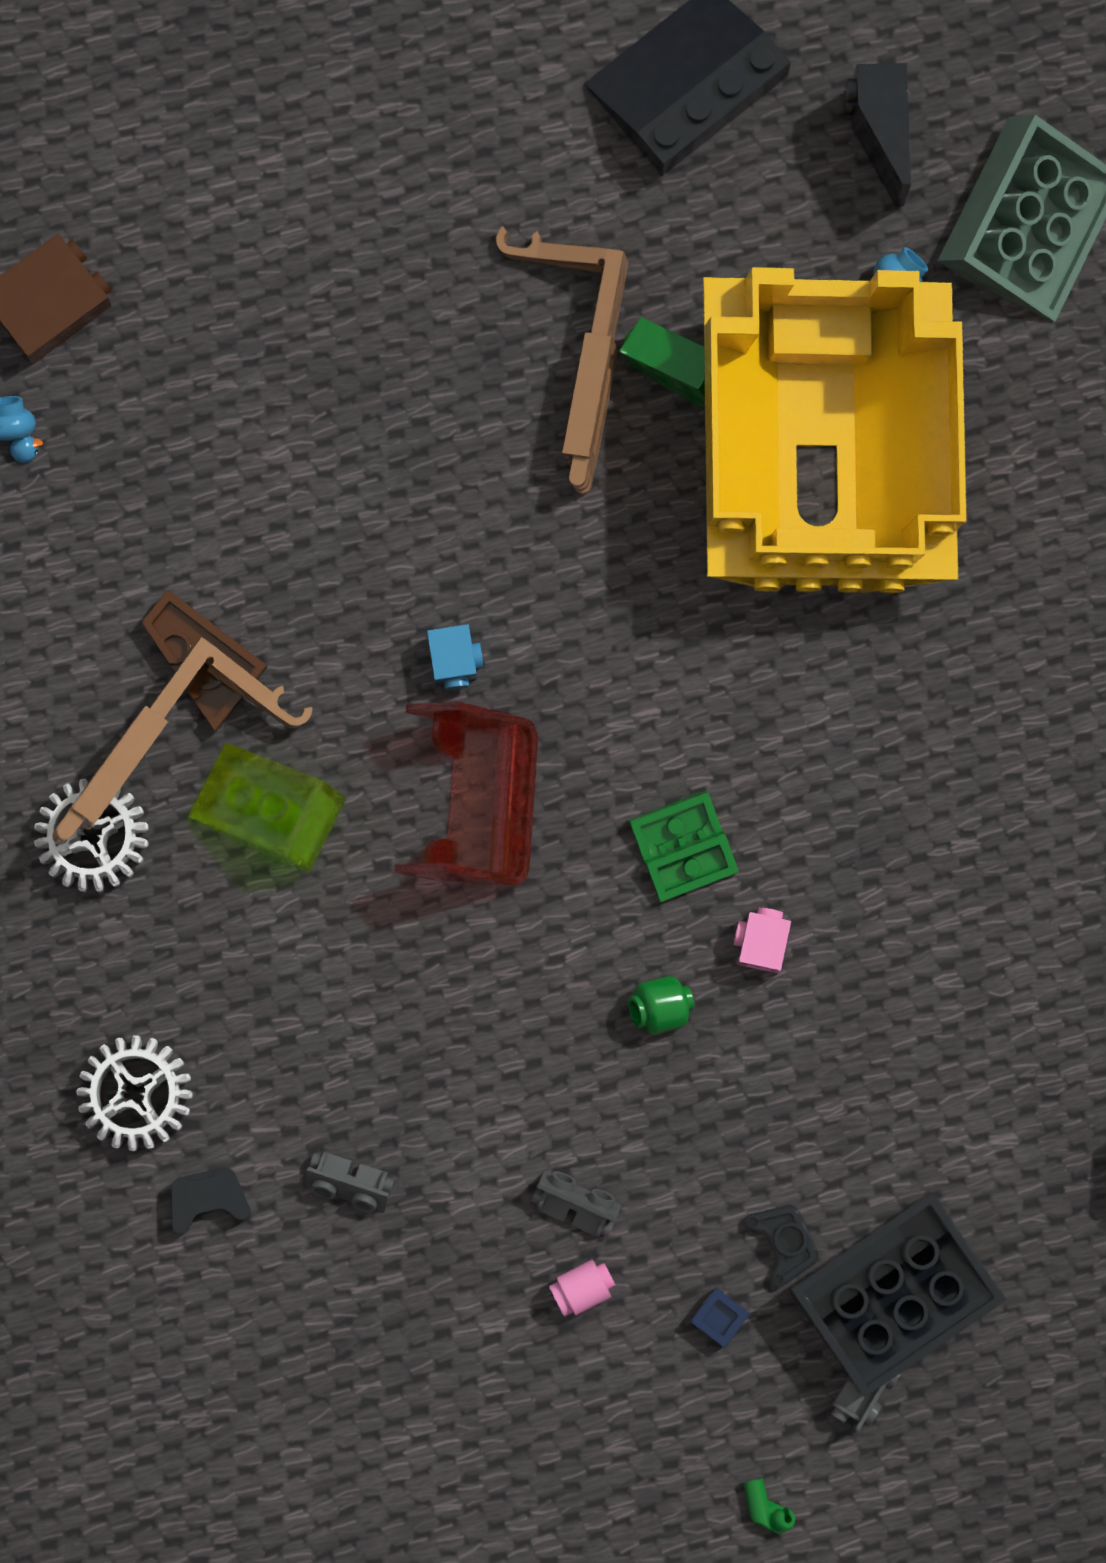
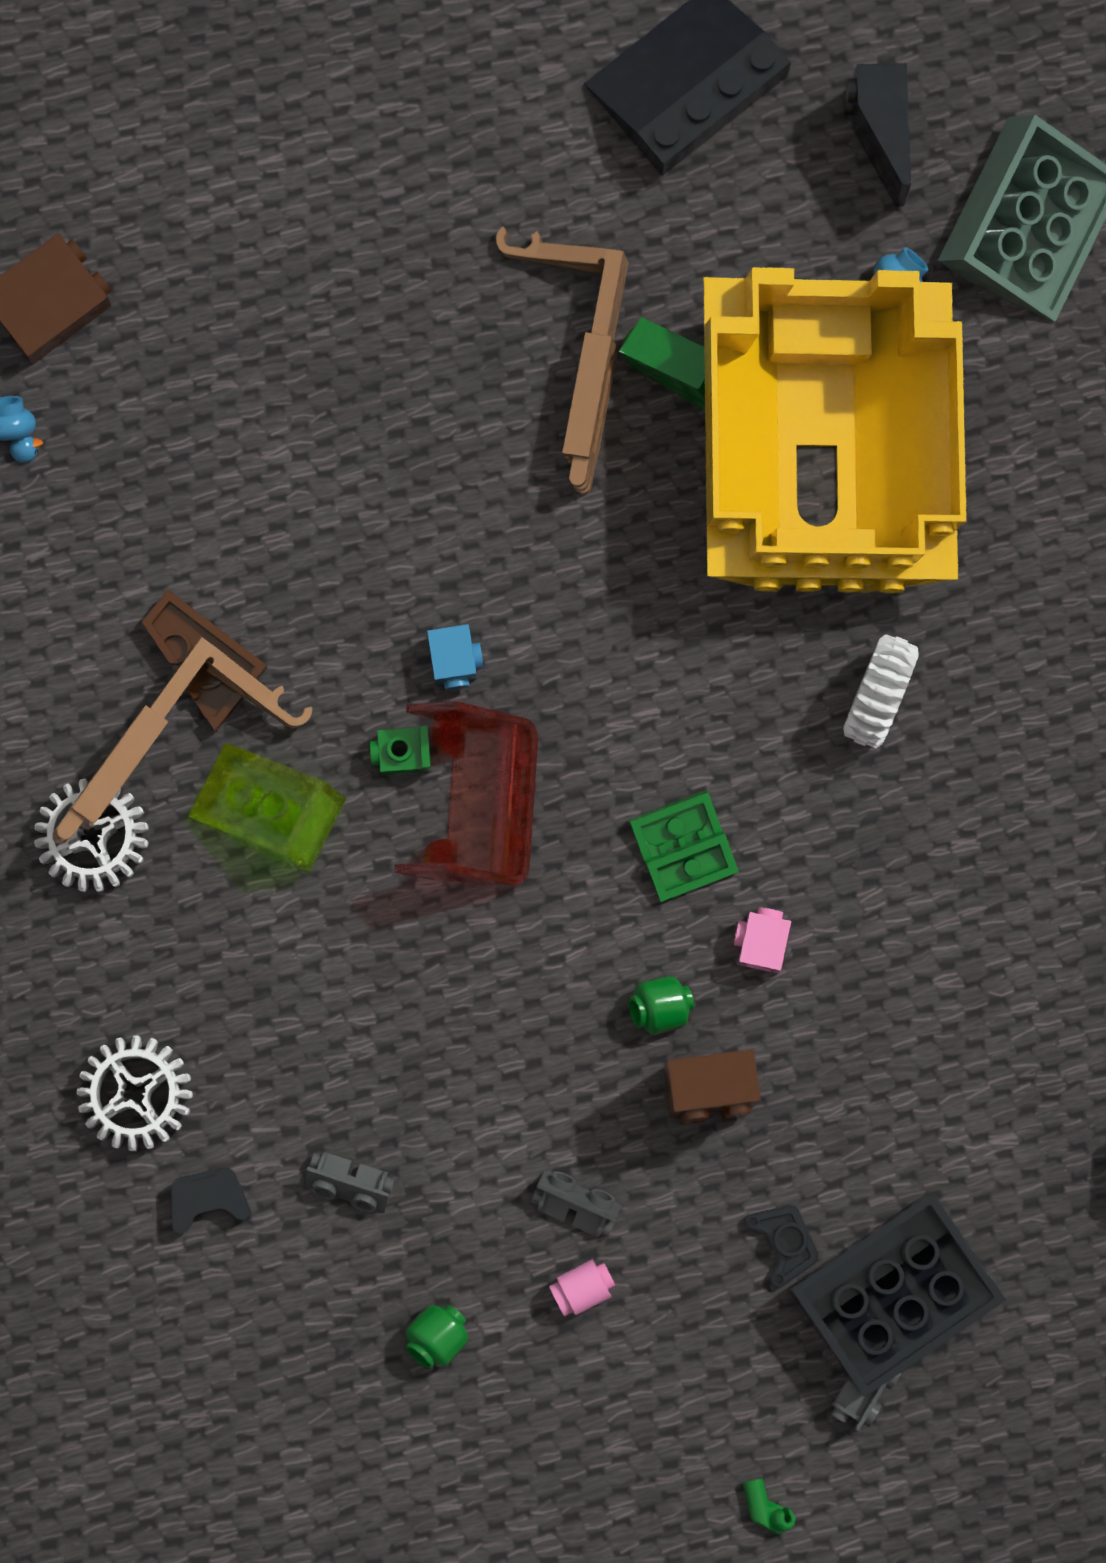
dark blue plate [690,1288,750,1348] -> none
none -> green brick [370,725,431,776]
none -> green head [405,1305,468,1369]
none -> reddish brown piece [663,1049,761,1125]
none -> white gear [843,634,919,748]

